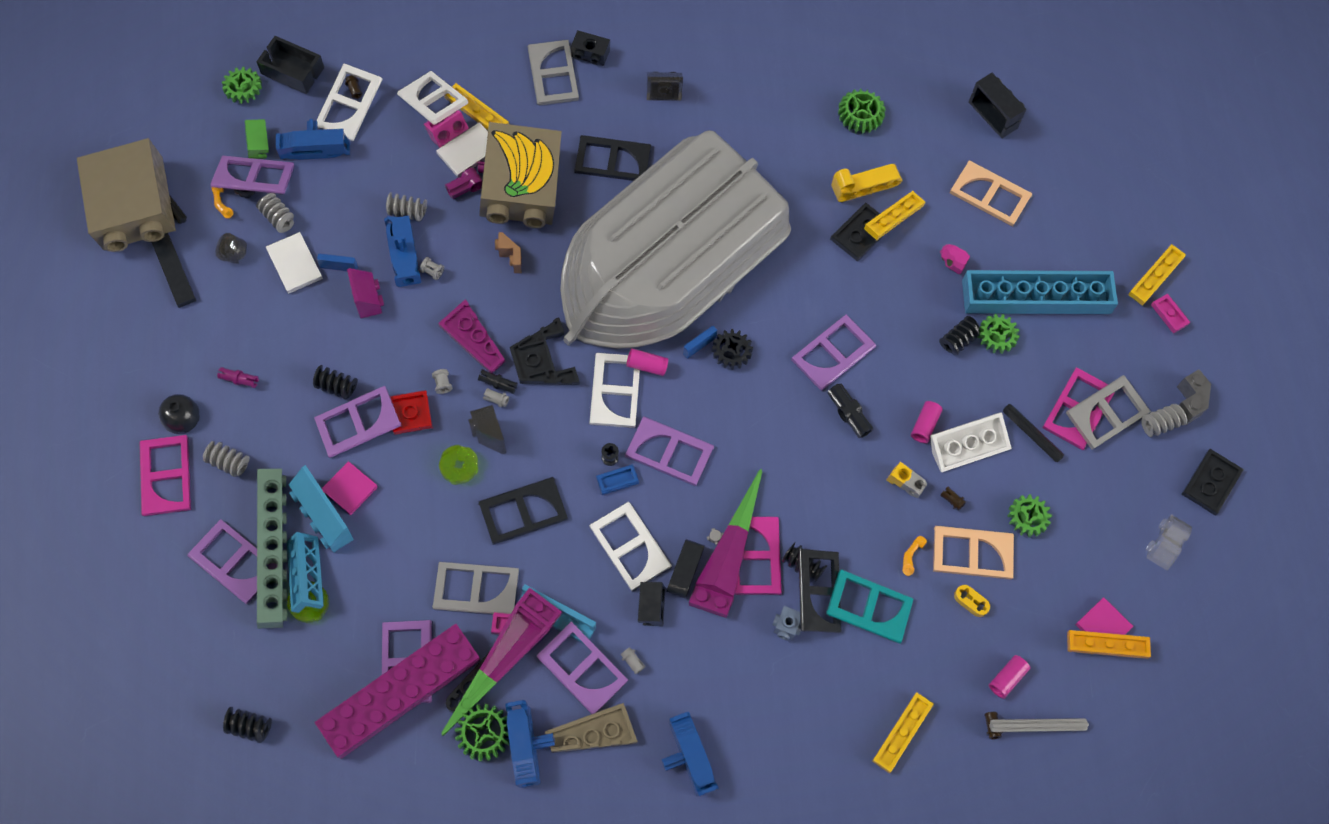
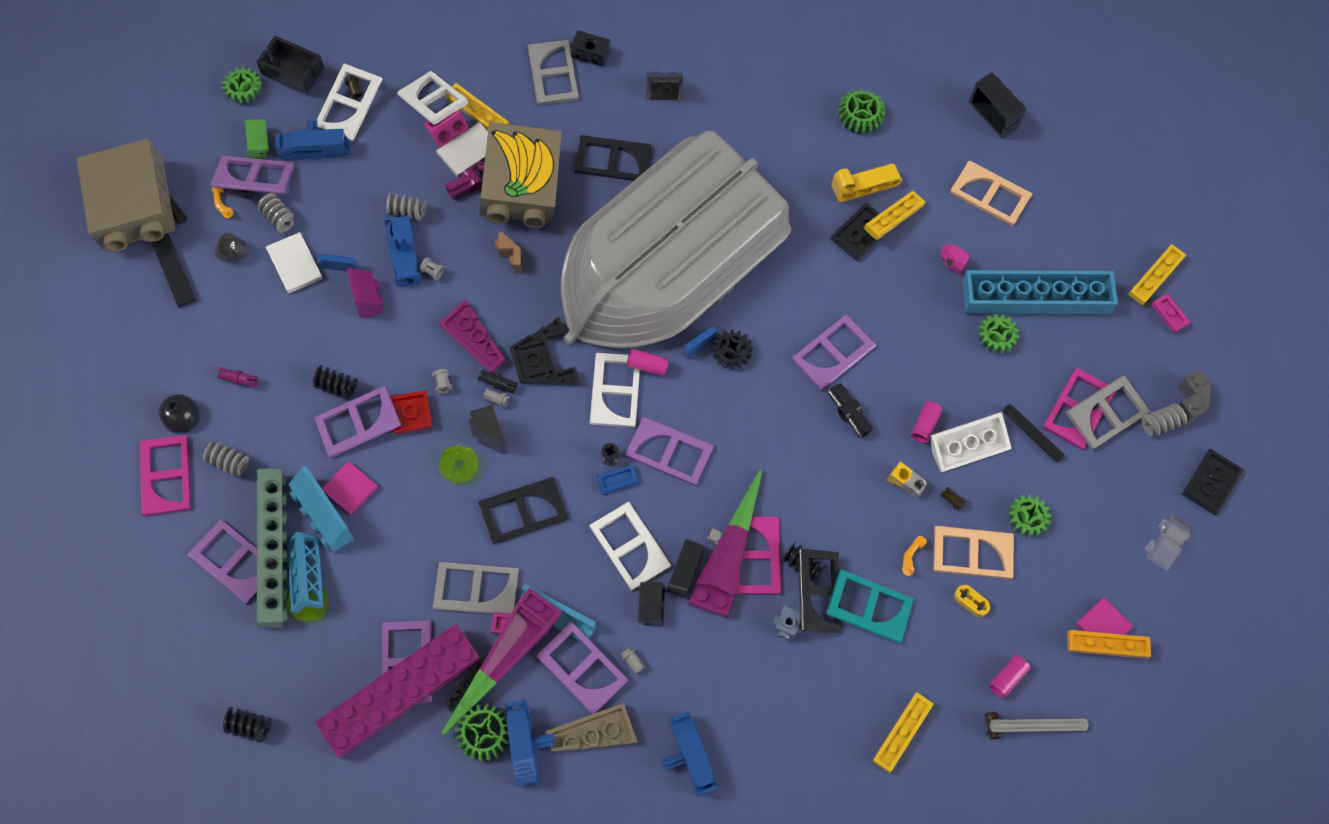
black piece [939,316,980,355] -> none

